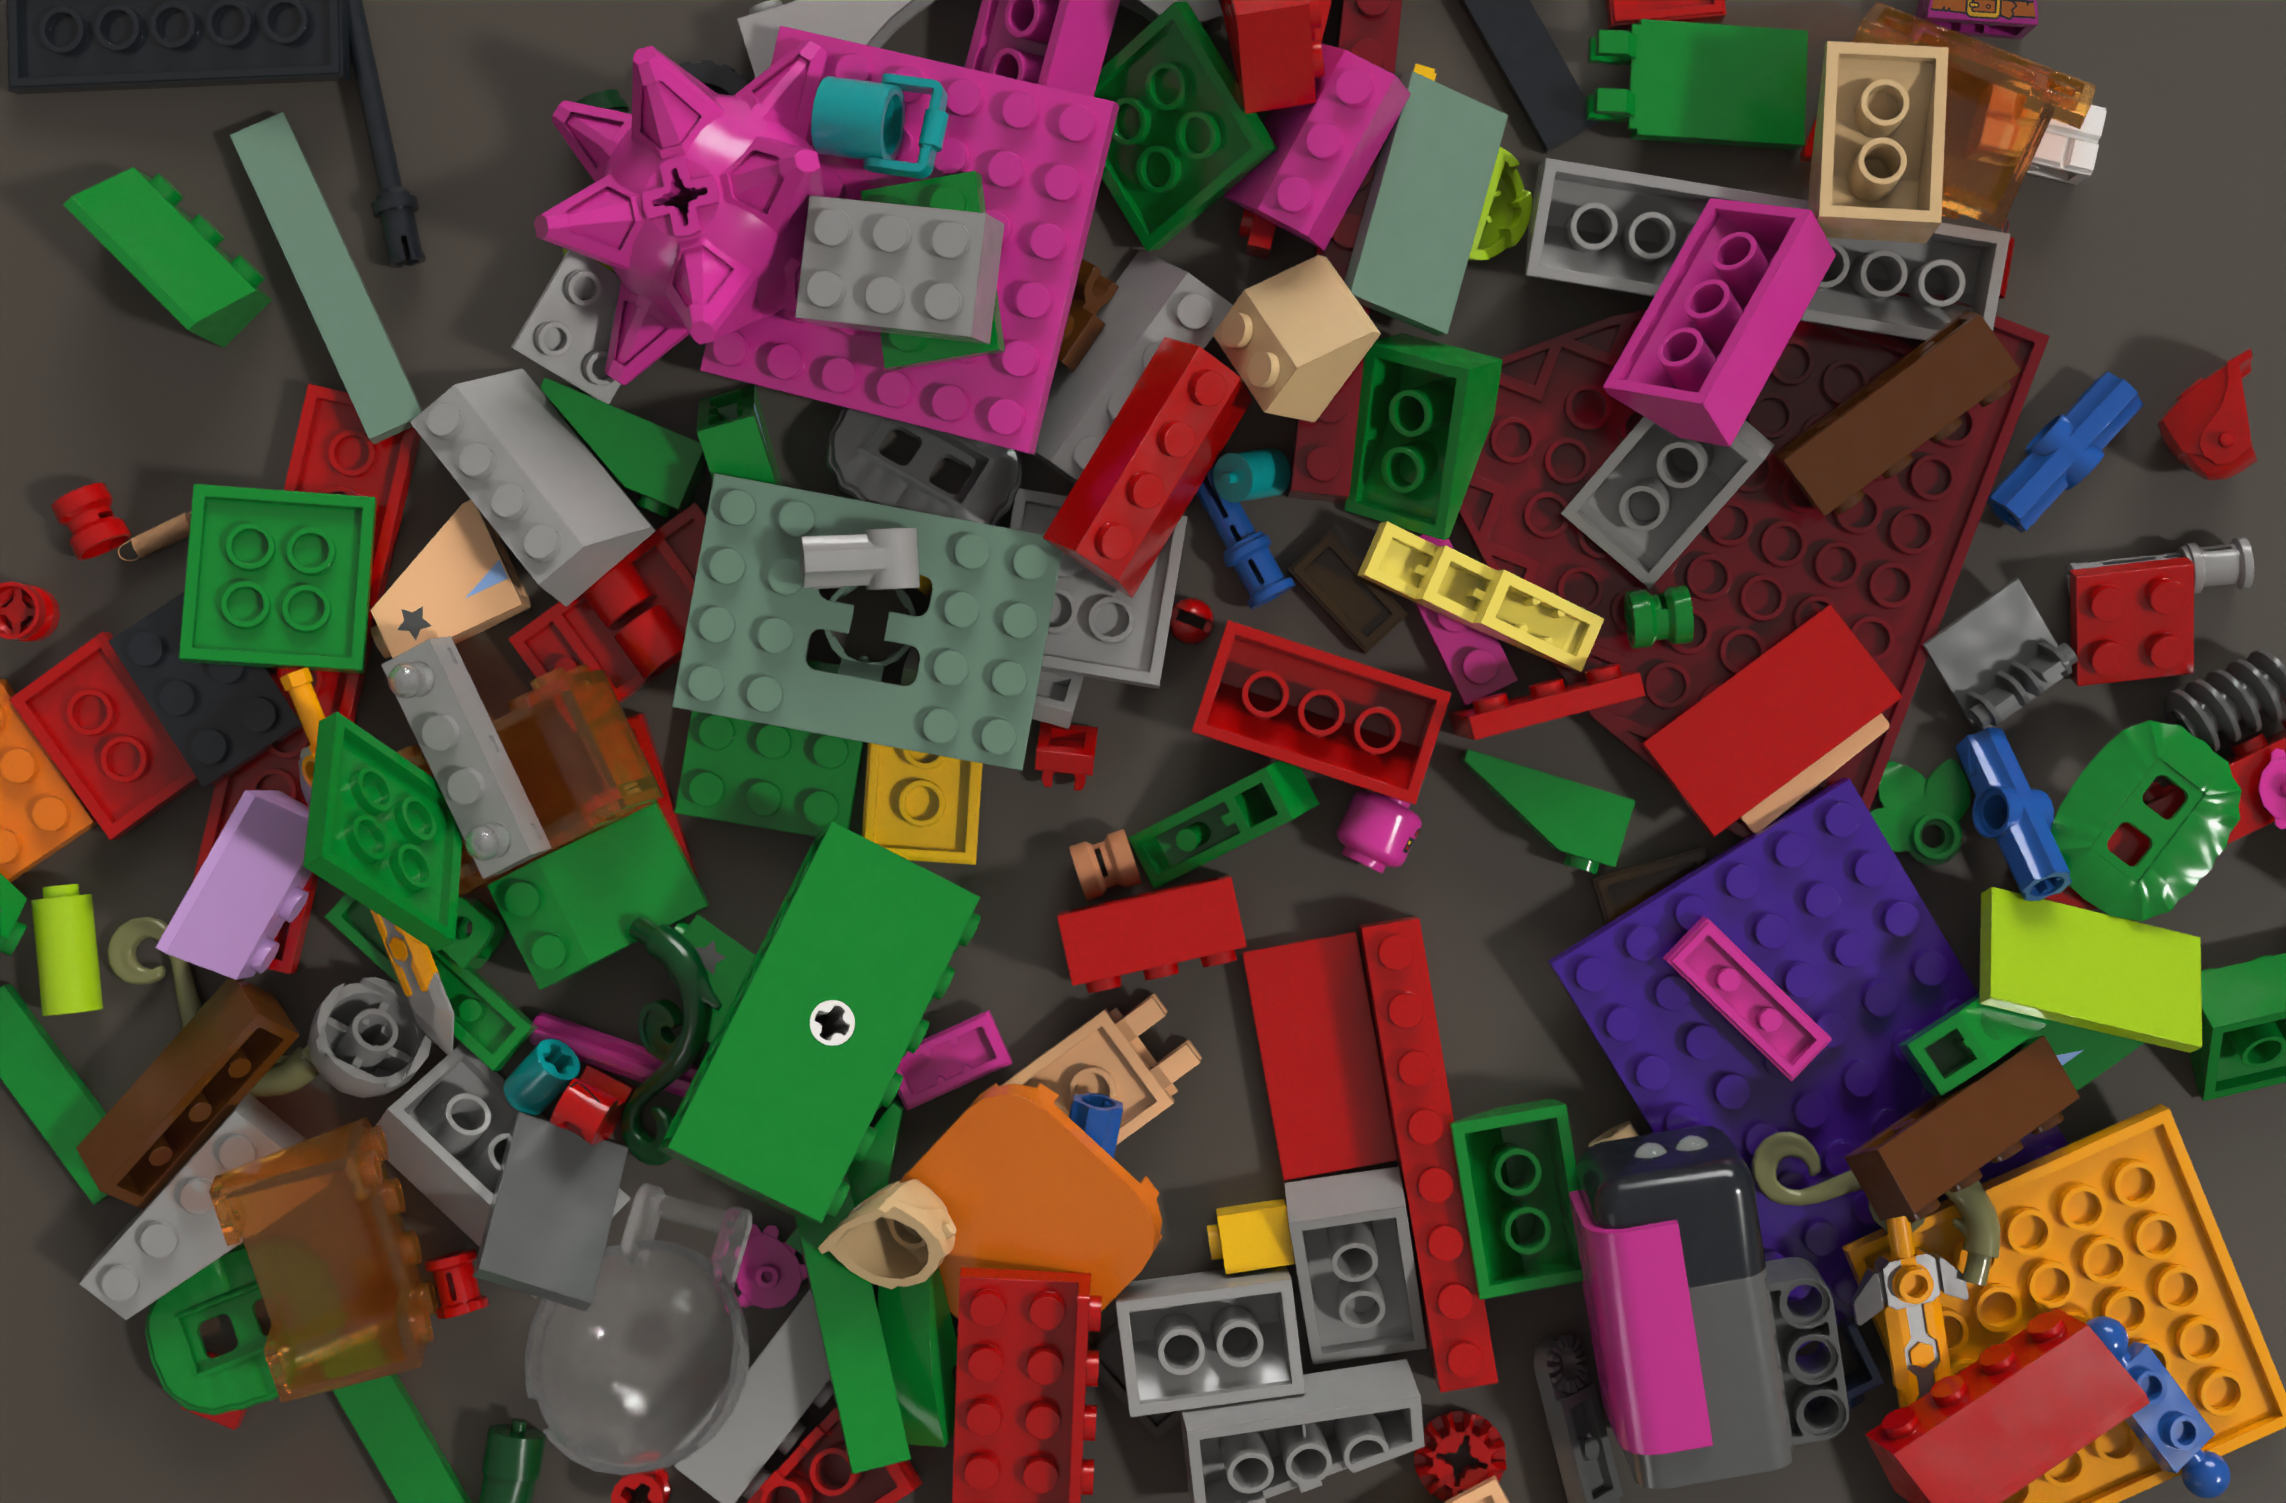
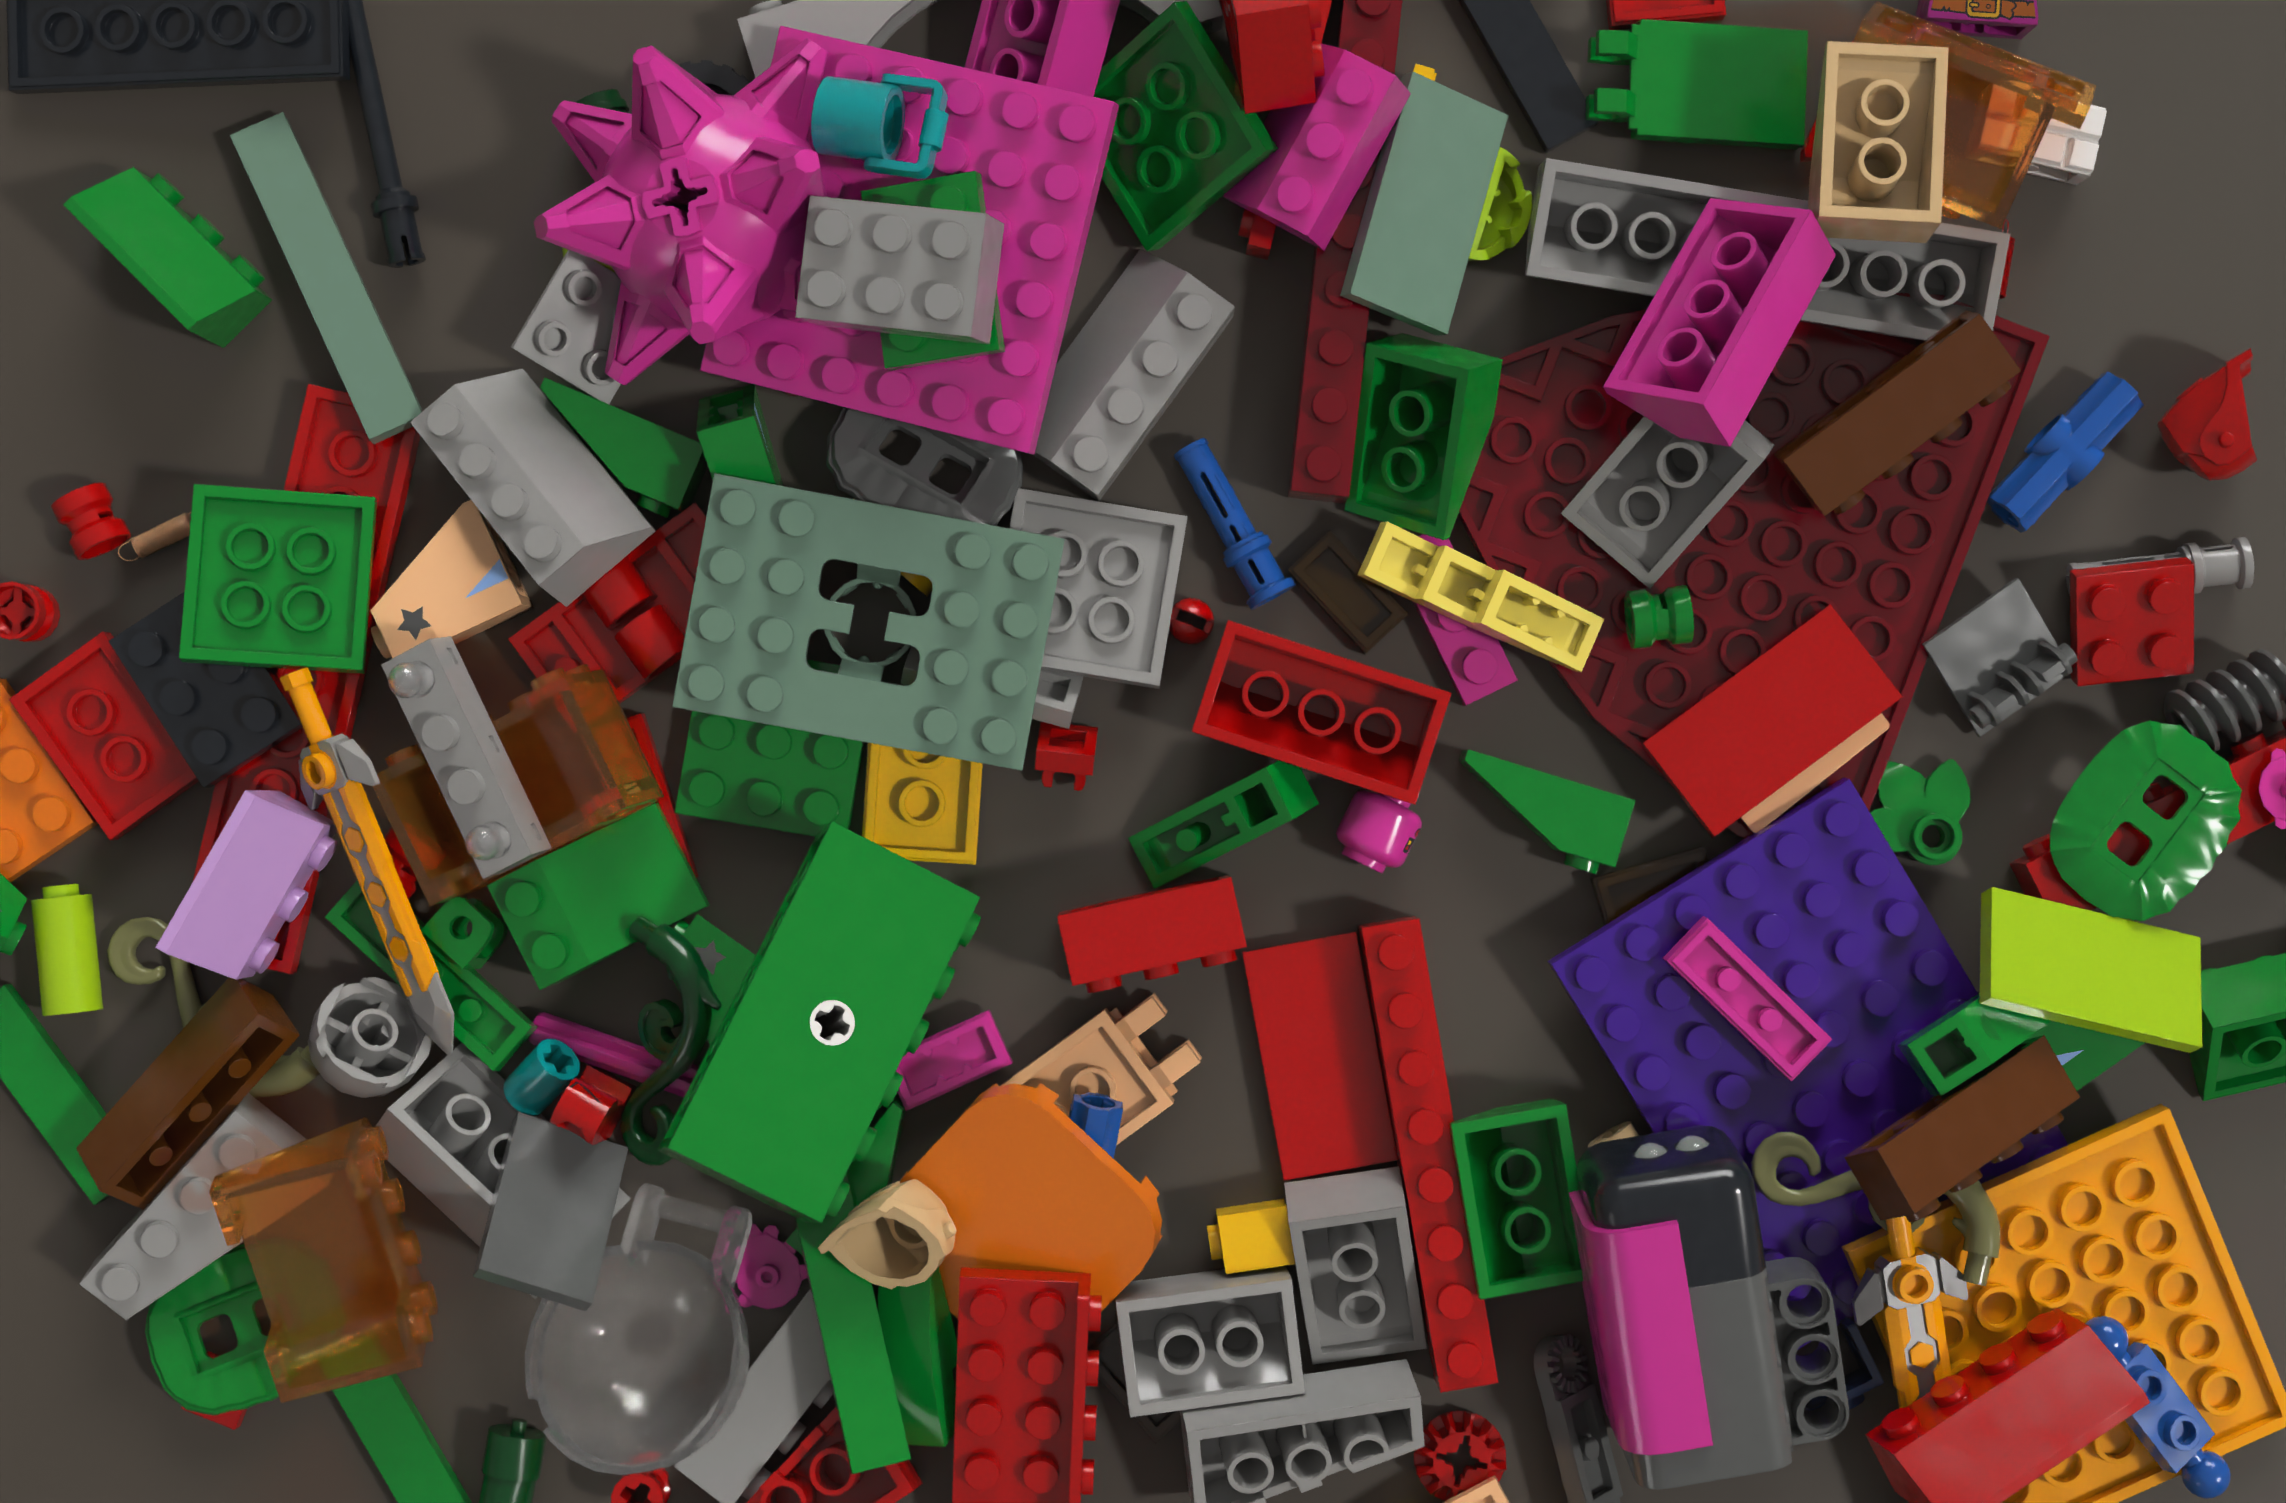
green plate [303,712,463,951] -> none
red bush [424,1248,489,1319] -> none
light grey piece [800,528,920,590] -> none
red slope [1043,337,1252,598] -> none
reddish brown plate [1057,259,1119,372] -> none
nougat wheel [1069,829,1142,901] -> none
tan slope [1213,255,1381,422] -> none
teal piece [1213,448,1291,503] -> none
red wing [1448,663,1646,740] -> none
blue piece [1955,727,2072,901] -> none

